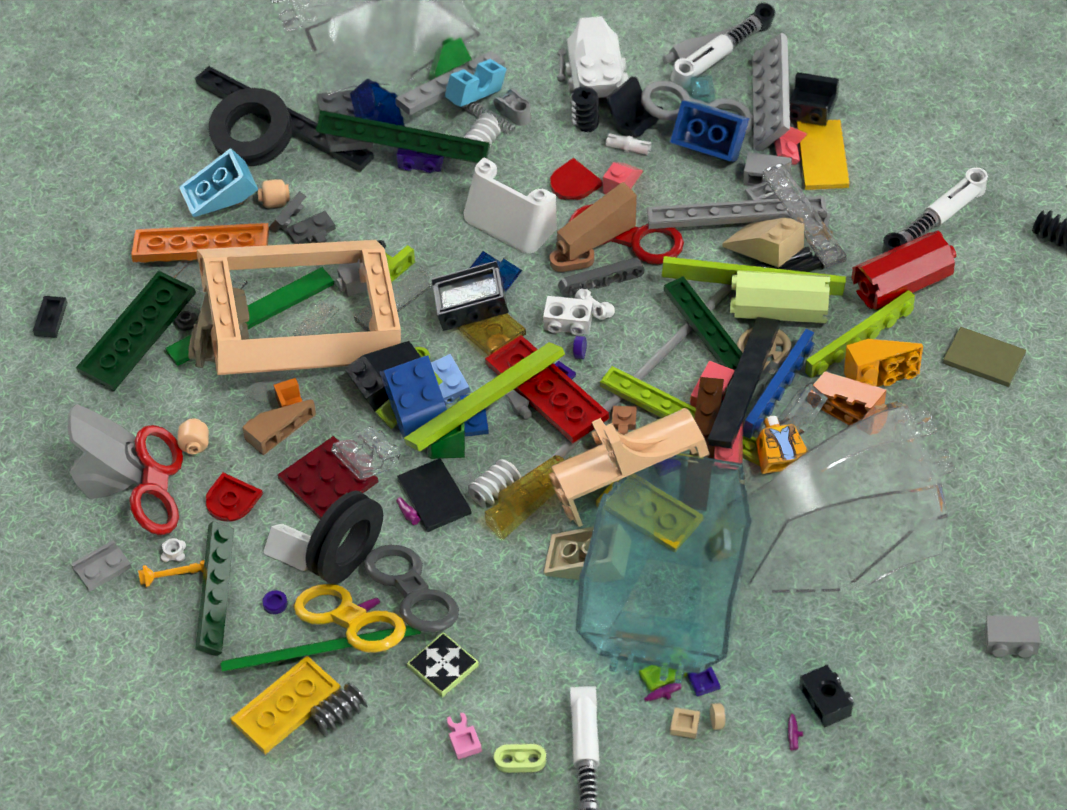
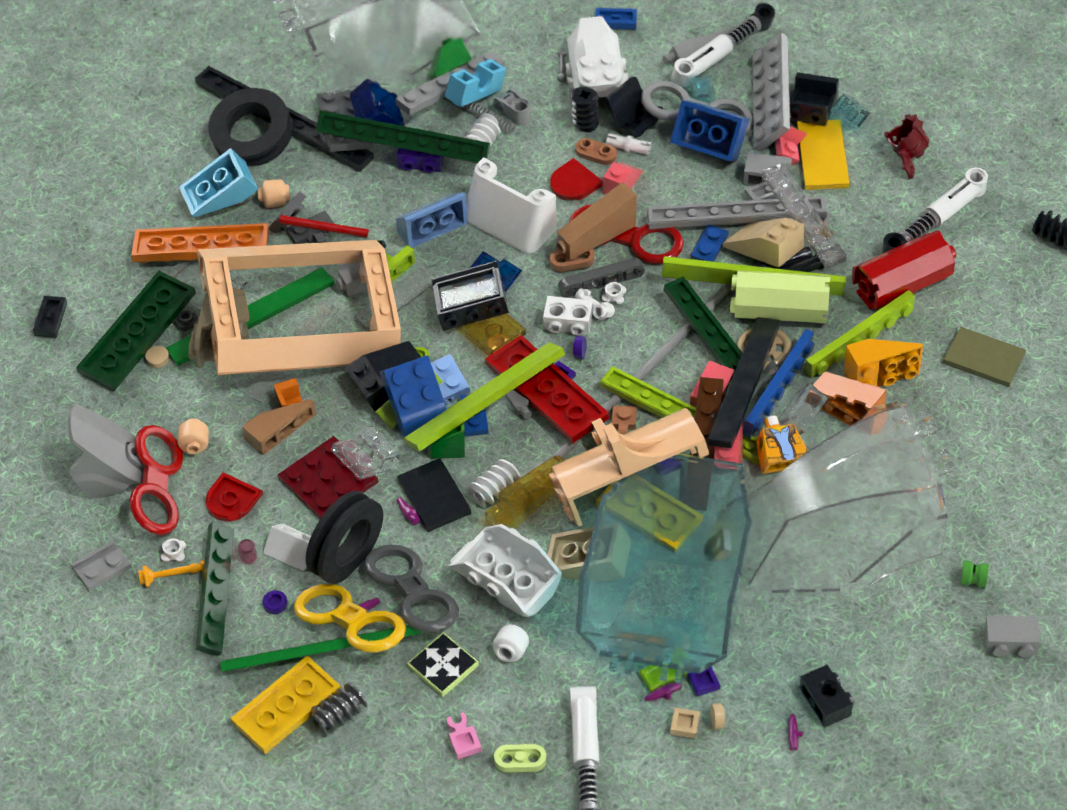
none -> tan tile [145,346,169,368]
none -> clear pink hinge [238,539,257,564]
none -> red bar [279,215,369,238]
none -> medium blue slope [396,192,468,248]
none -> white slope [448,524,562,617]
none -> white head [493,625,529,662]
none -> nougat plate [575,138,617,165]
none -> blue plate [595,8,637,30]
none -> white plate [602,282,626,304]
none -> blue plate [691,225,729,262]
none -> clear light blue brick [830,93,870,129]
none -> dark red helmet [884,114,929,180]
none -> bright green wheel [961,560,989,588]

